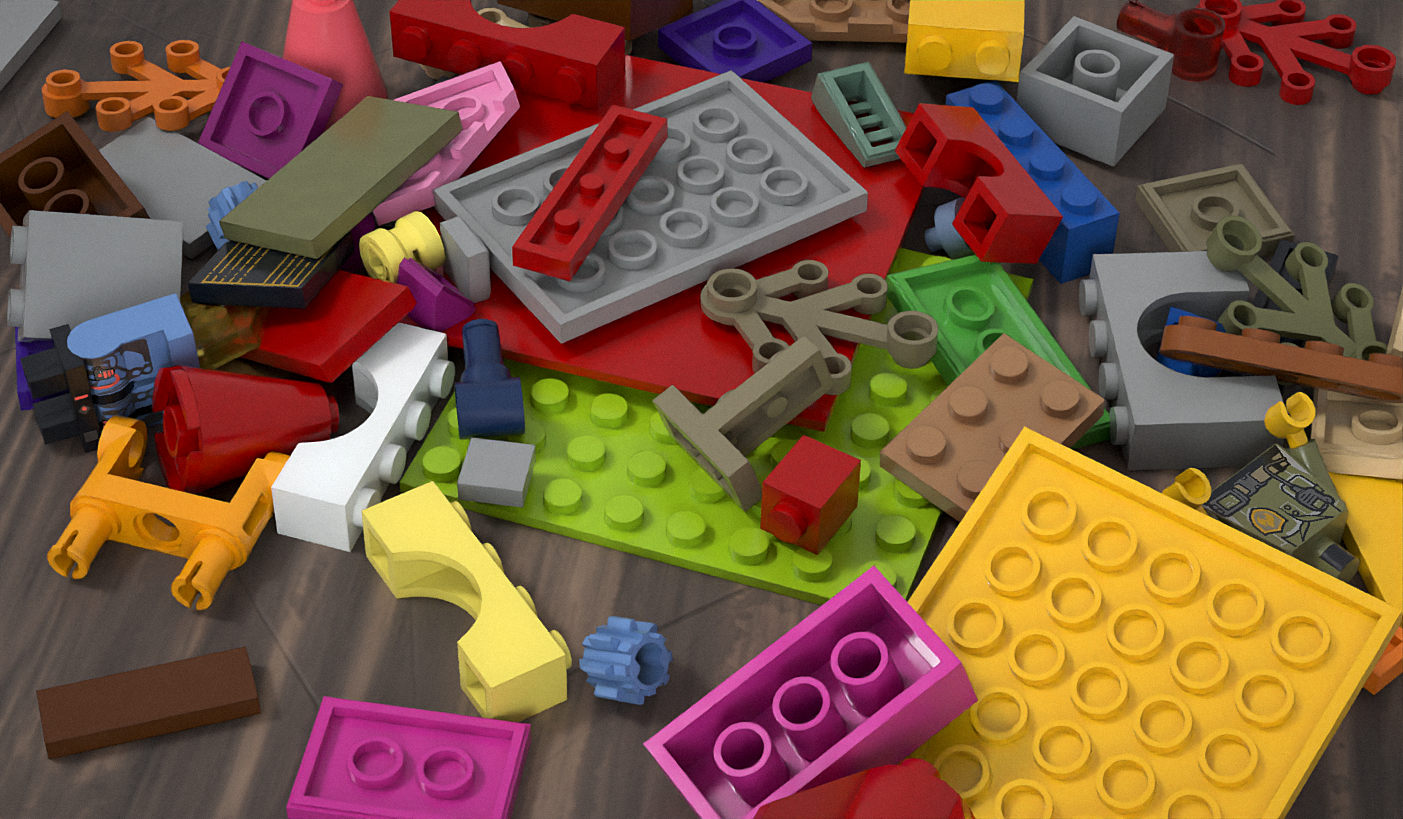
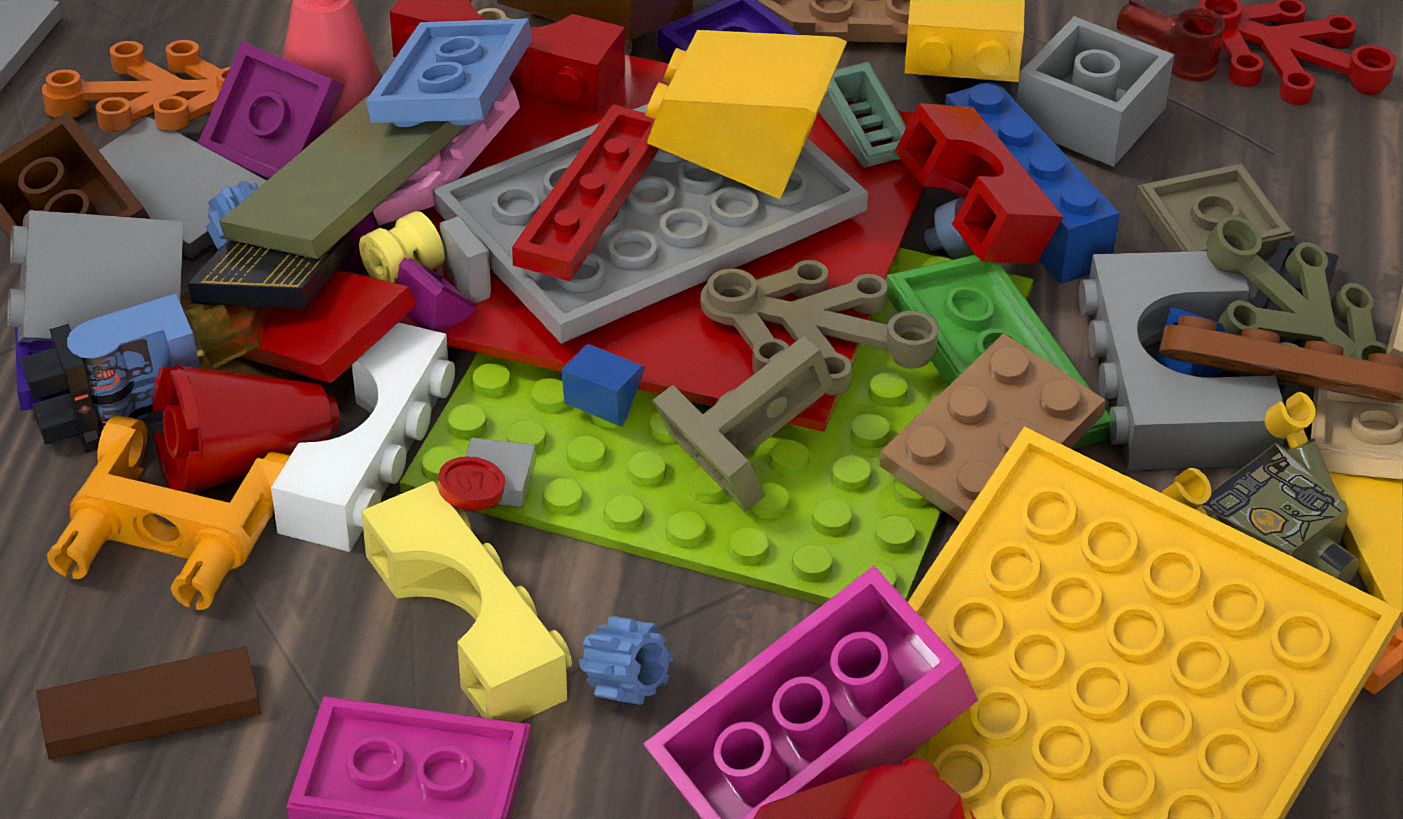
dark blue pin [455,319,525,440] -> none
red brick [760,435,861,555] -> none
none -> medium blue plate [366,18,533,127]
none -> red piece [437,456,505,510]
none -> blue slope [561,344,646,427]
none -> yellow slope [645,30,847,199]

